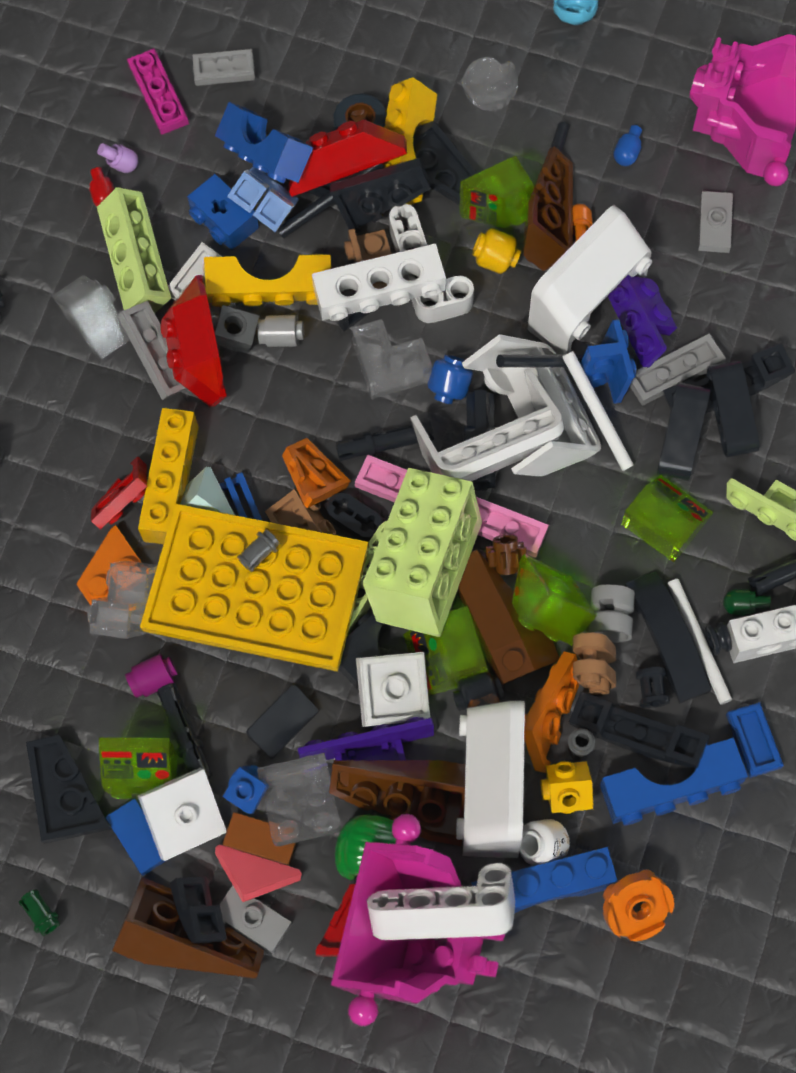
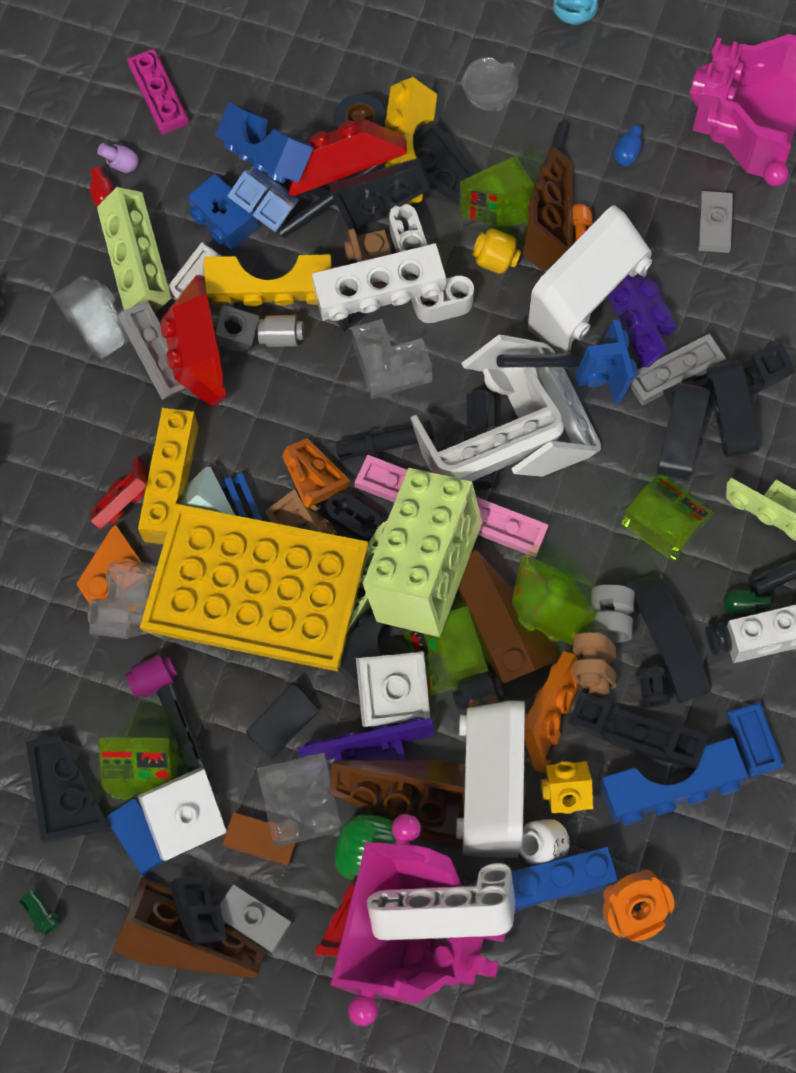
light grey plate [192,49,255,86] -> none
coral tile [215,845,302,902] -> none
blue bracket [223,765,268,814] -> none
dark grey pin [237,529,280,572] -> none
blue head [428,354,473,404] -> none
reddish brown gear [485,534,527,575] -> none
white bar [562,351,634,471] -> none
dark grey pin [568,728,595,760] -> none
white bar [667,579,732,705] -> none

